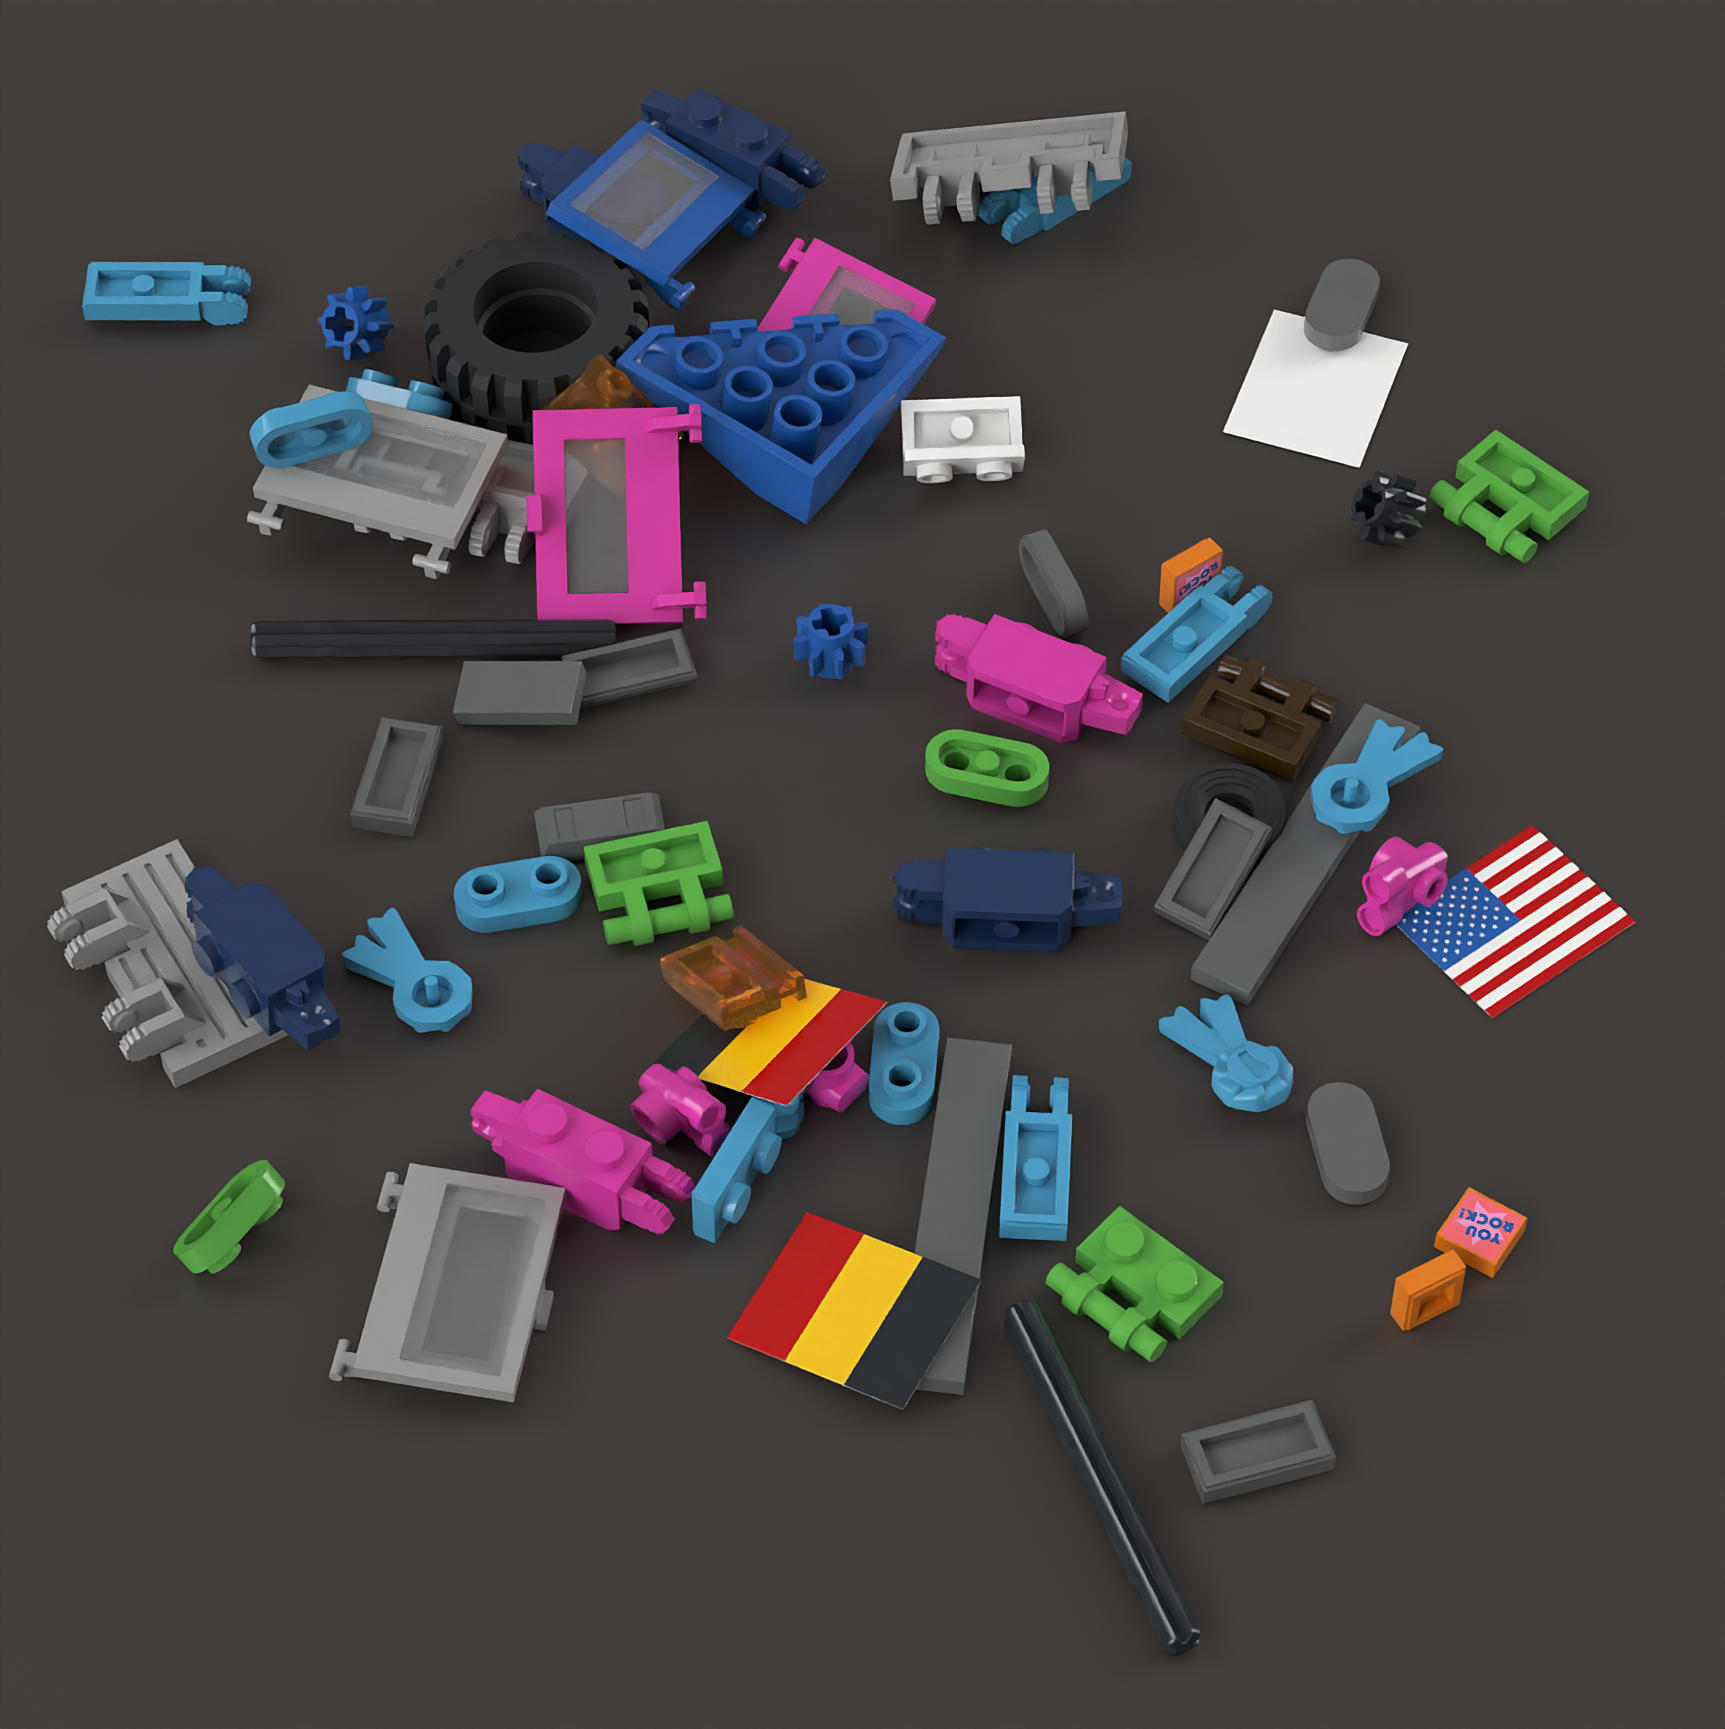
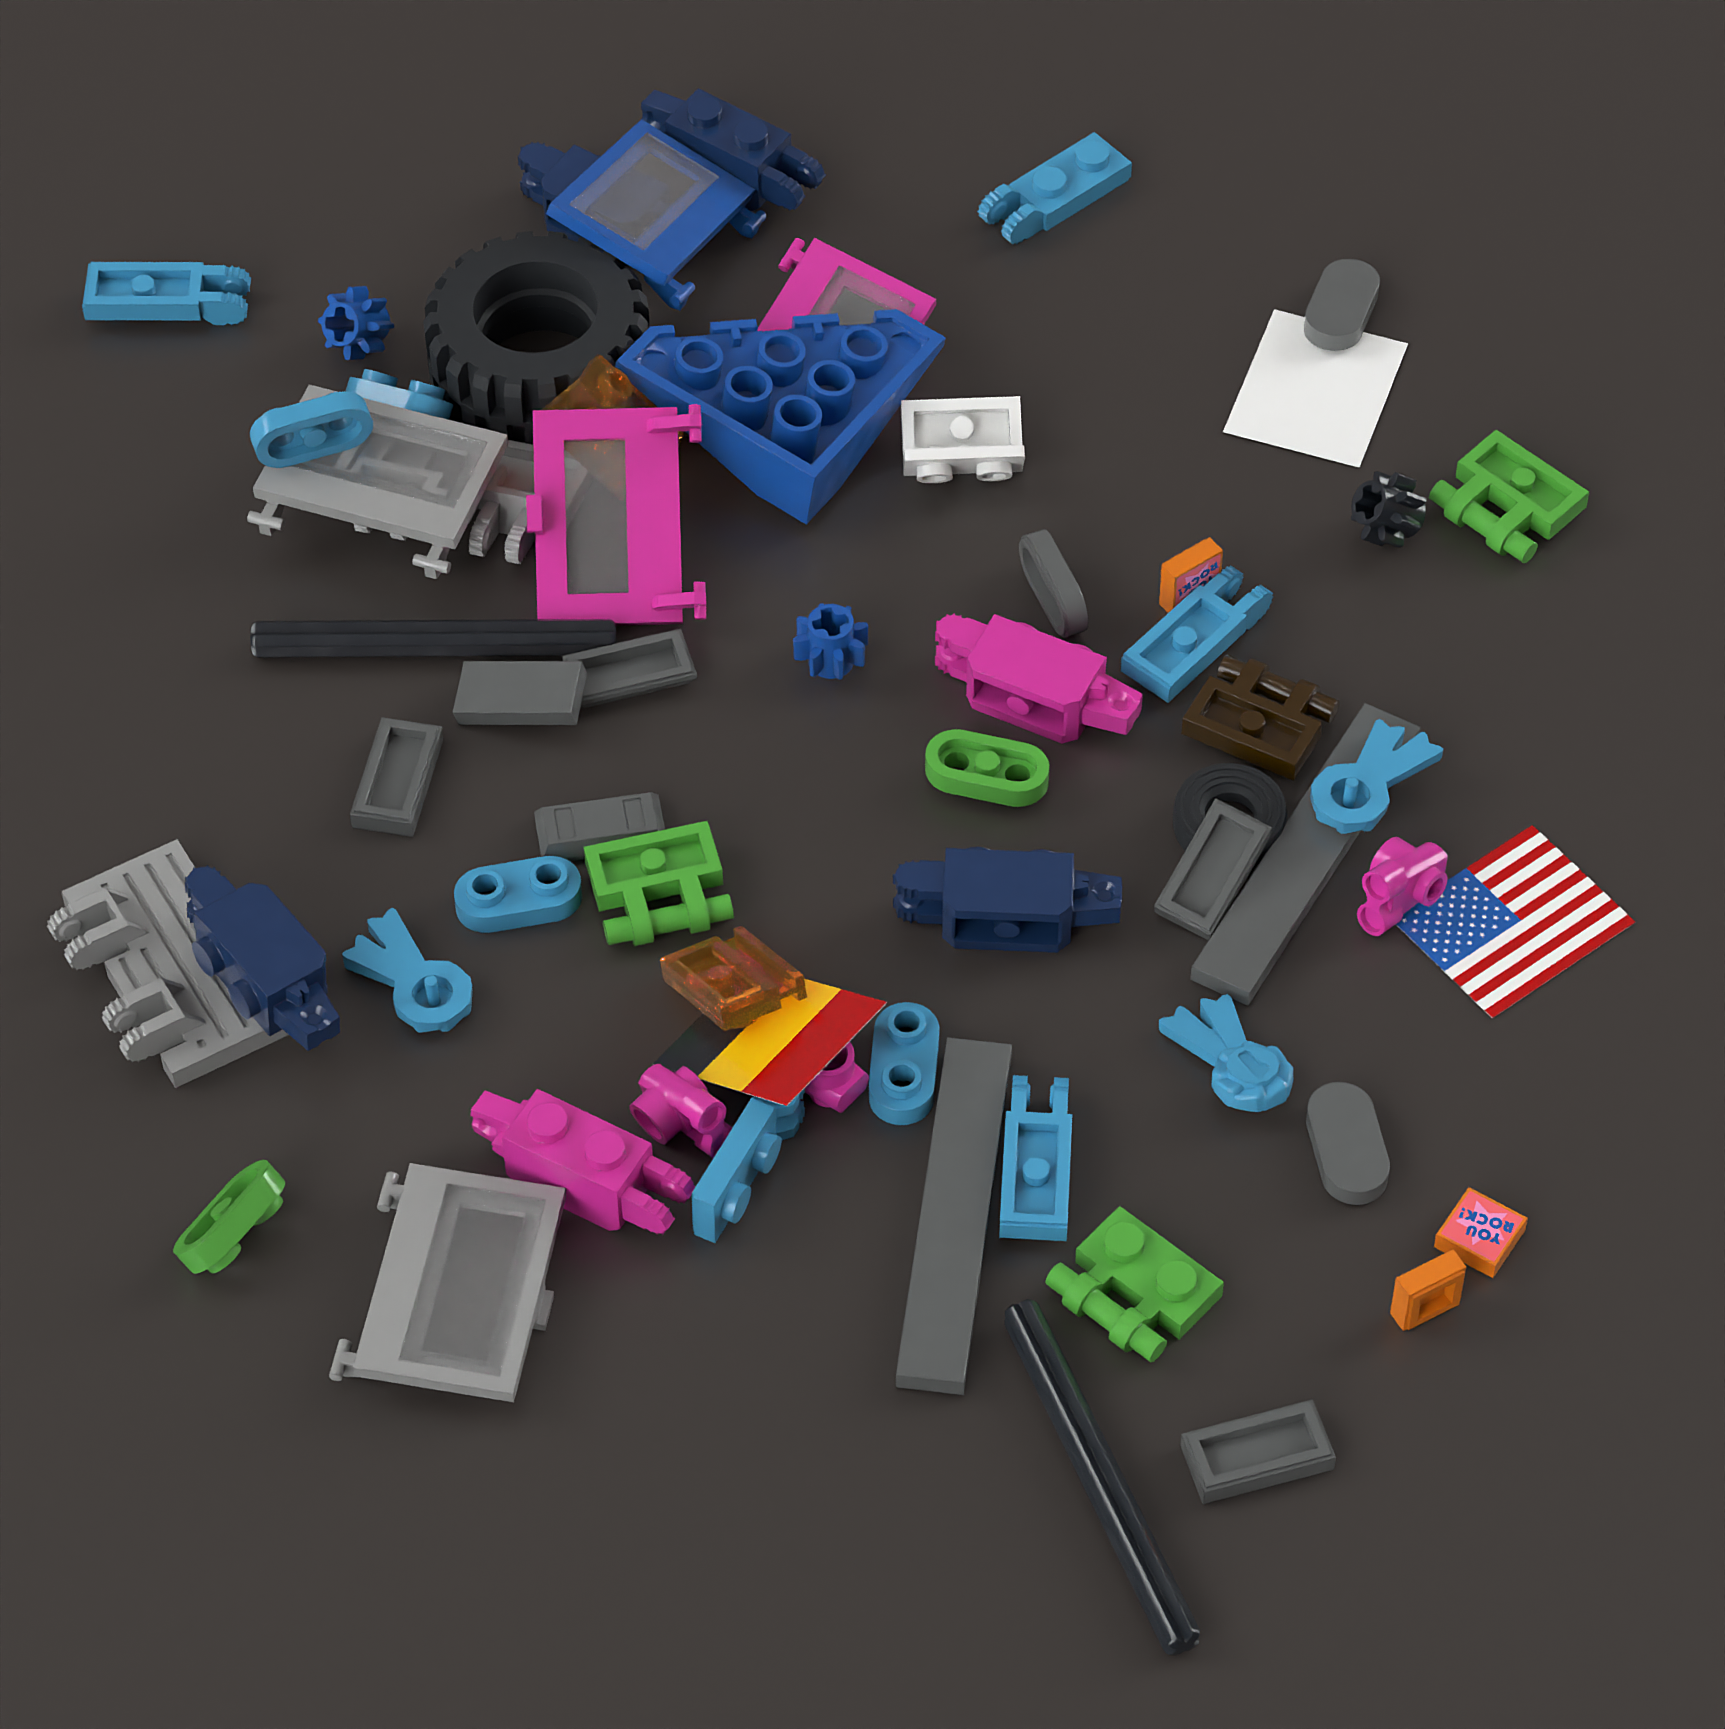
sticker [727,1212,982,1409] -> none
light grey hinge [890,111,1128,225] -> none

